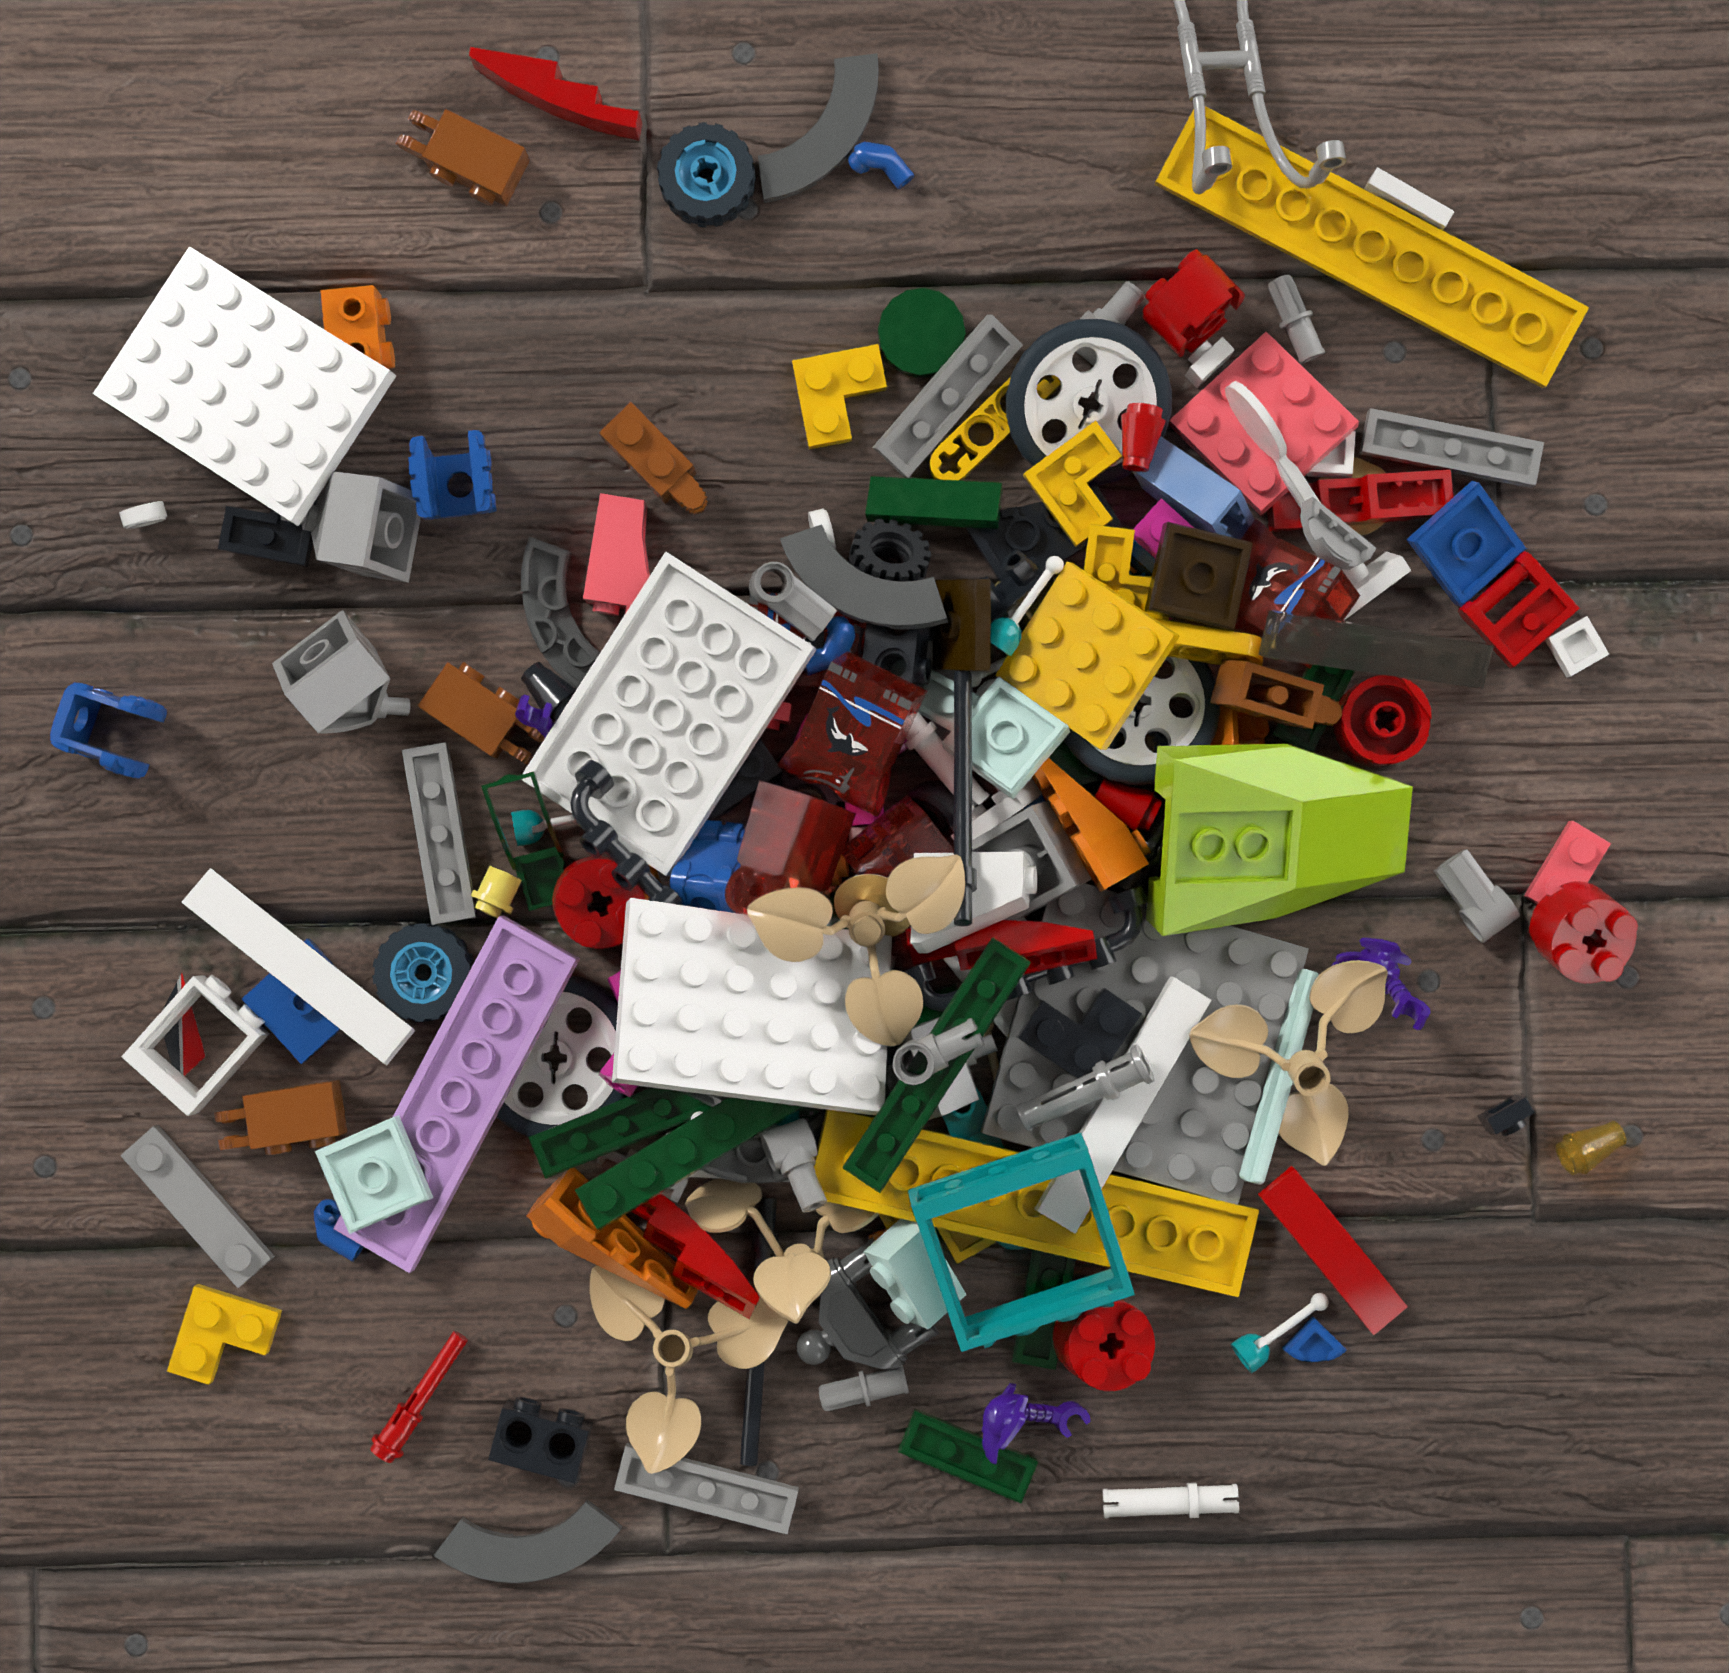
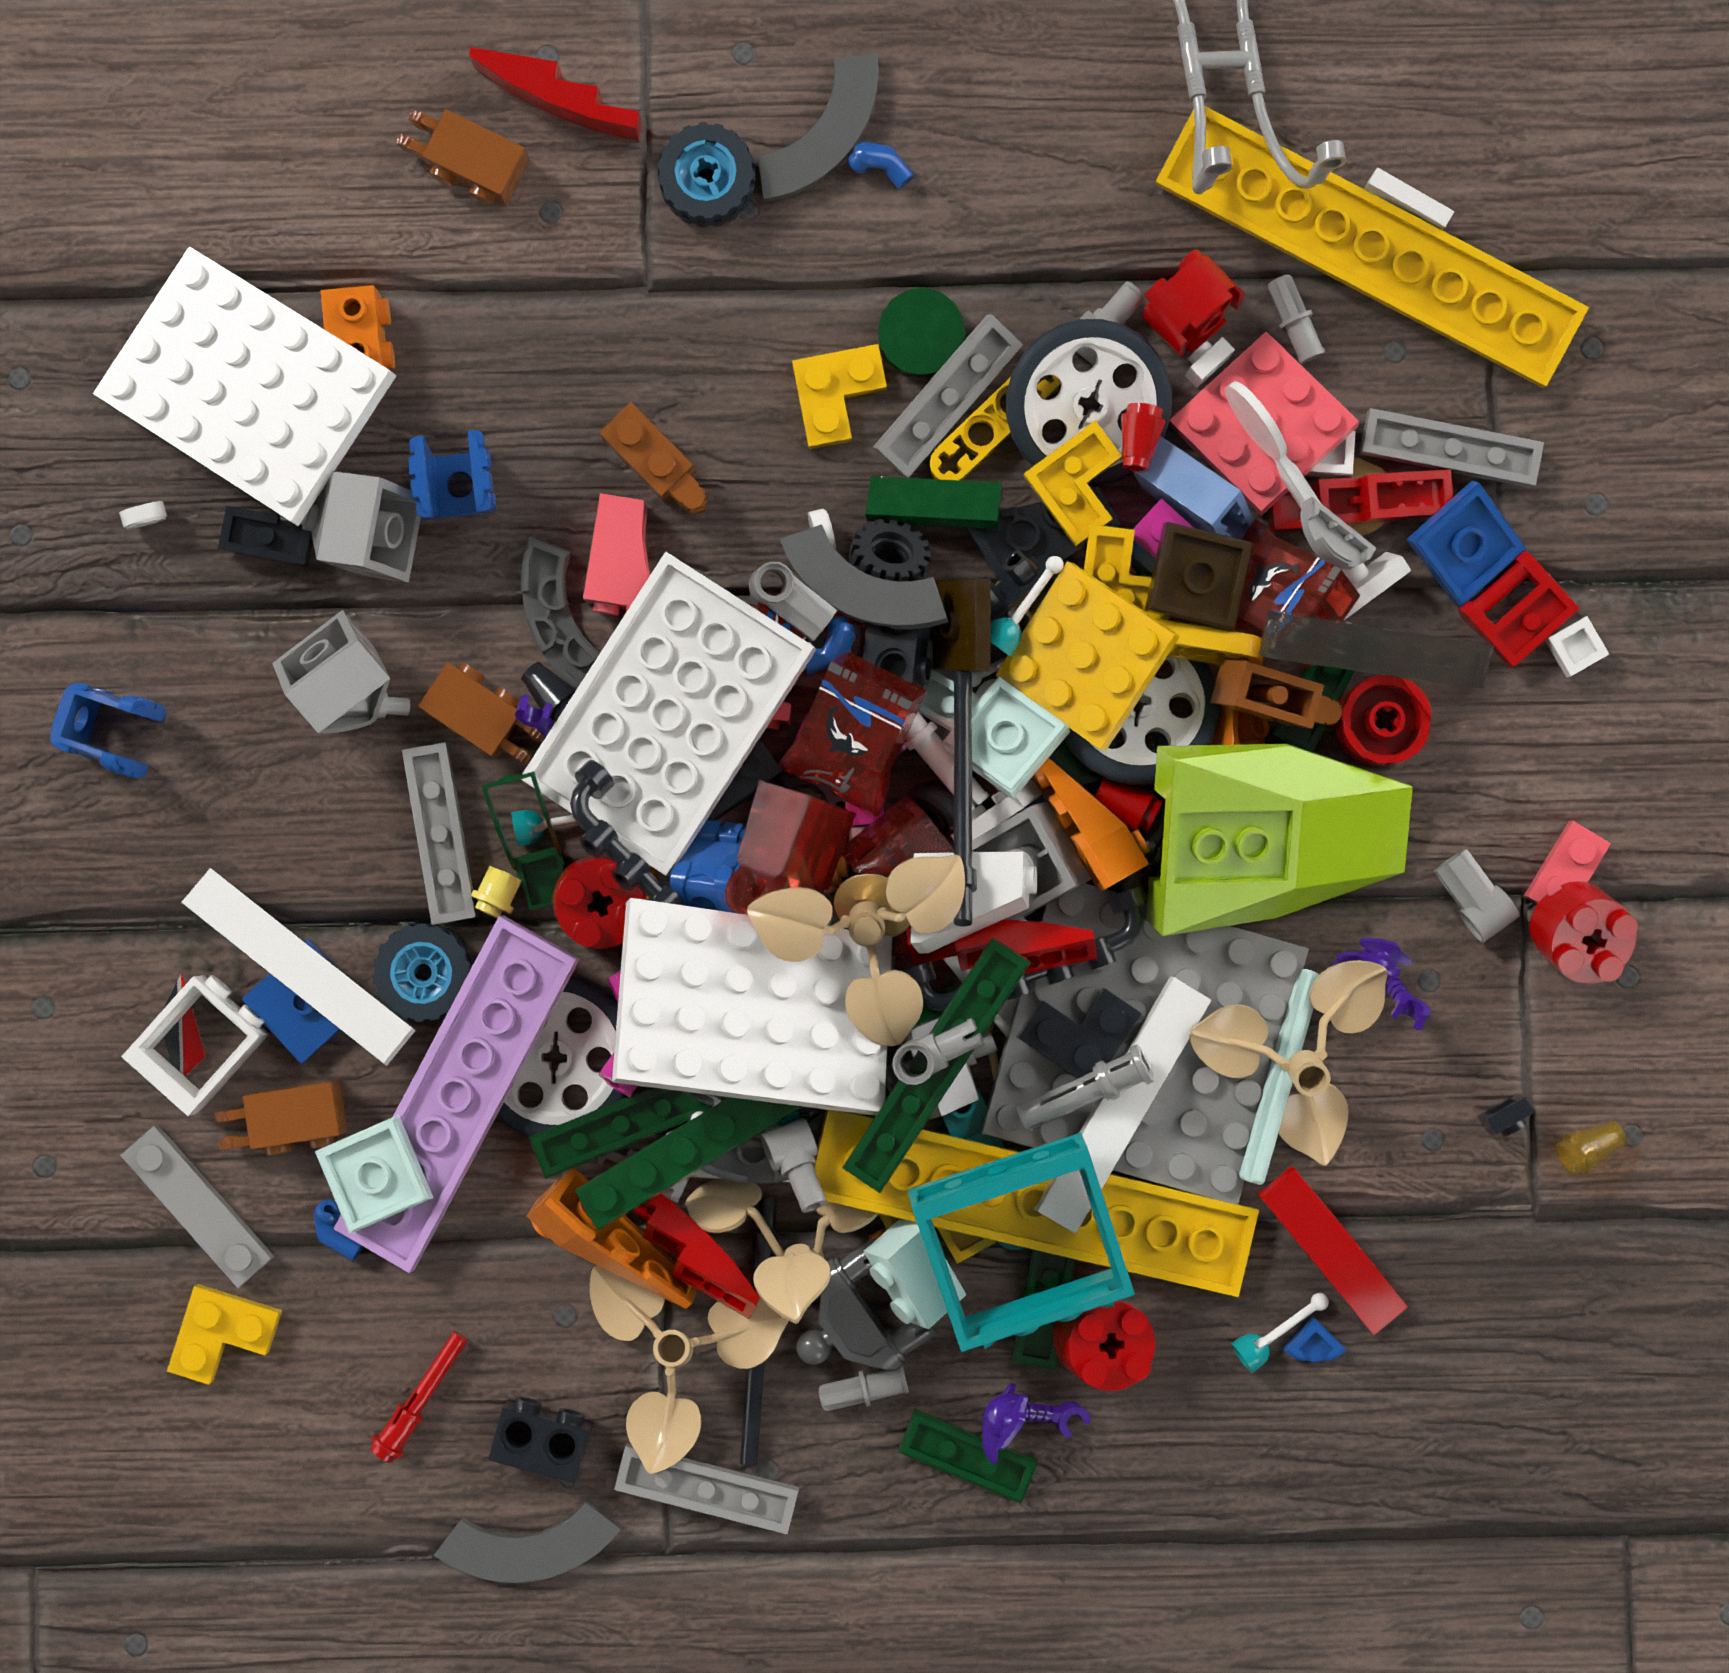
white pin [1103,1483,1239,1518] -> none

